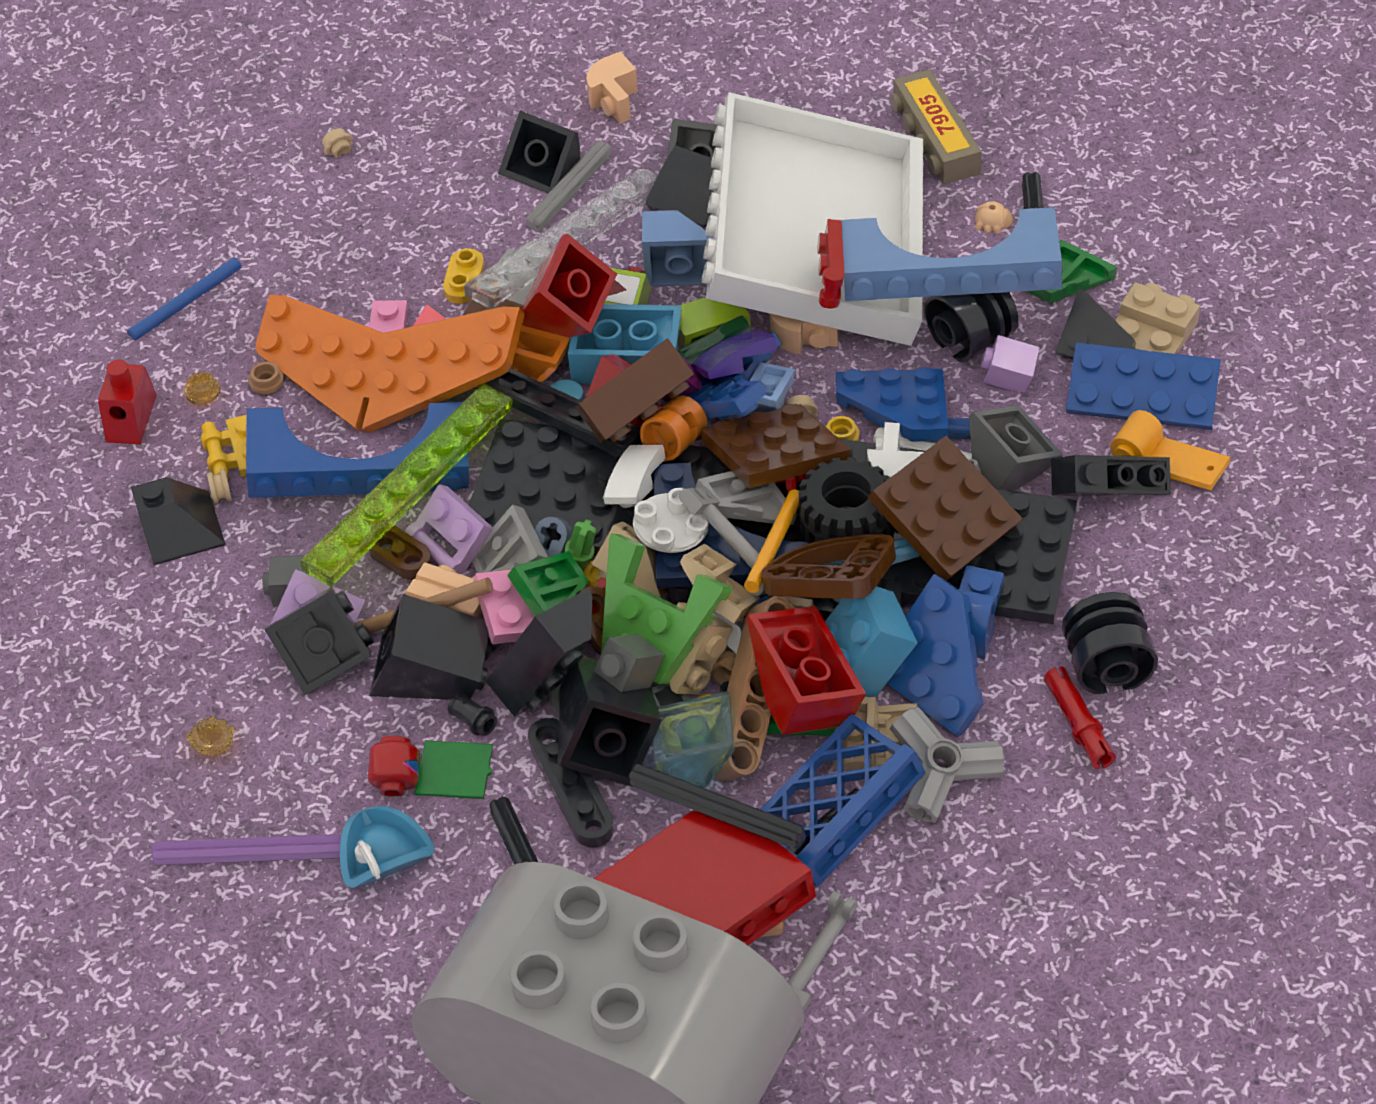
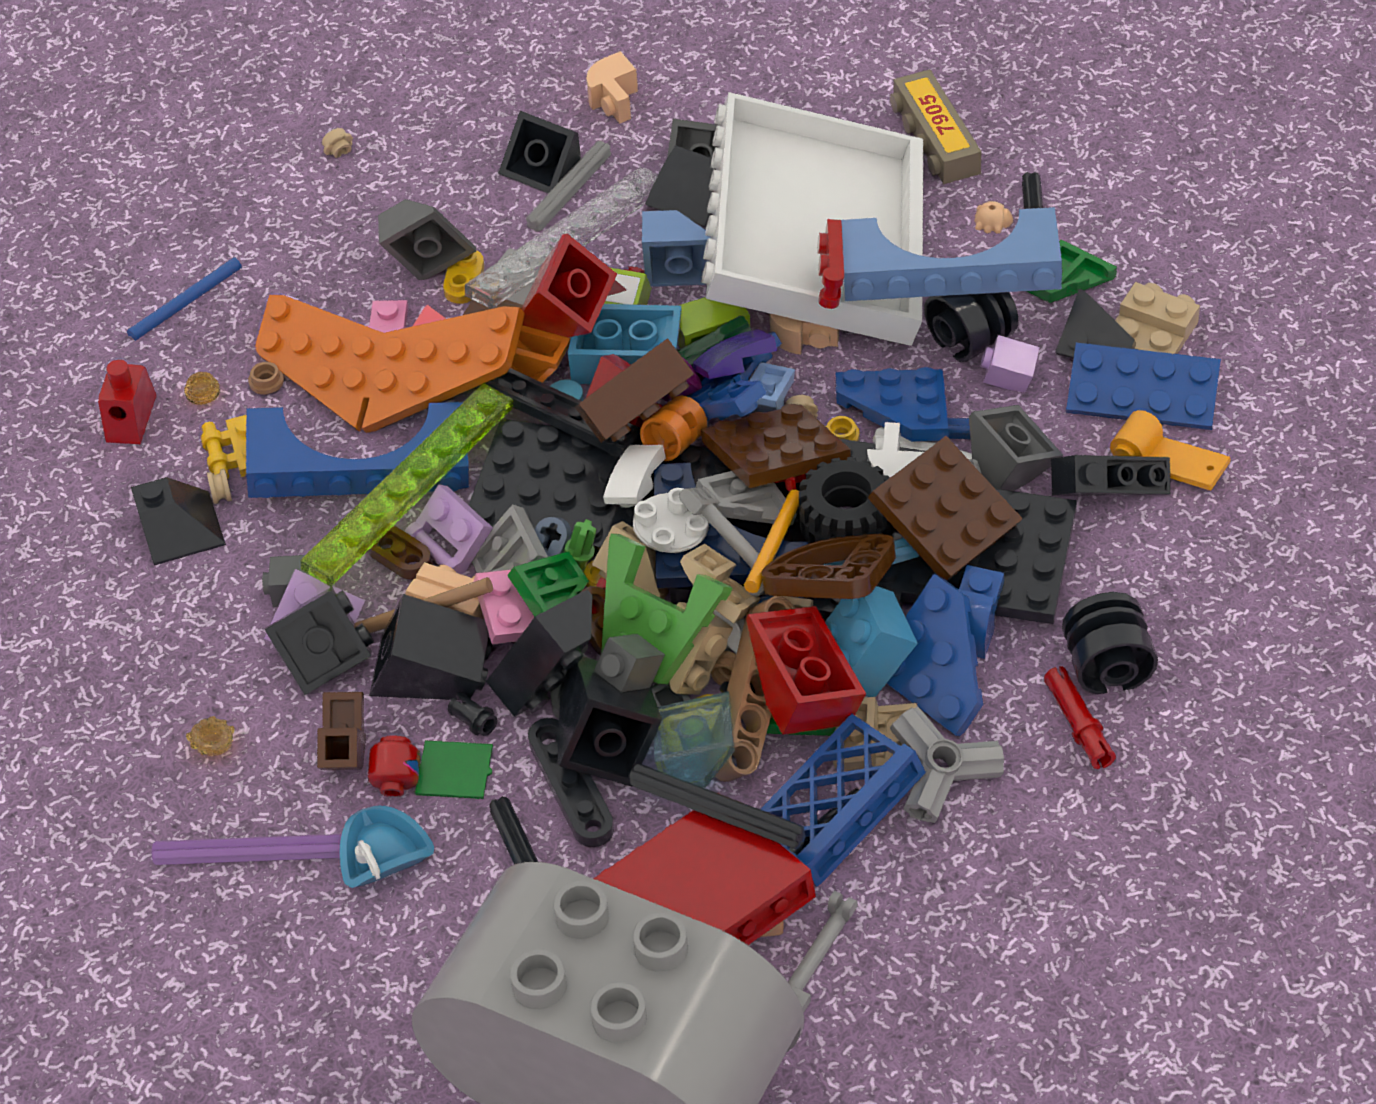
none -> reddish brown brick [317,692,366,770]
none -> dark grey slope [378,199,476,280]

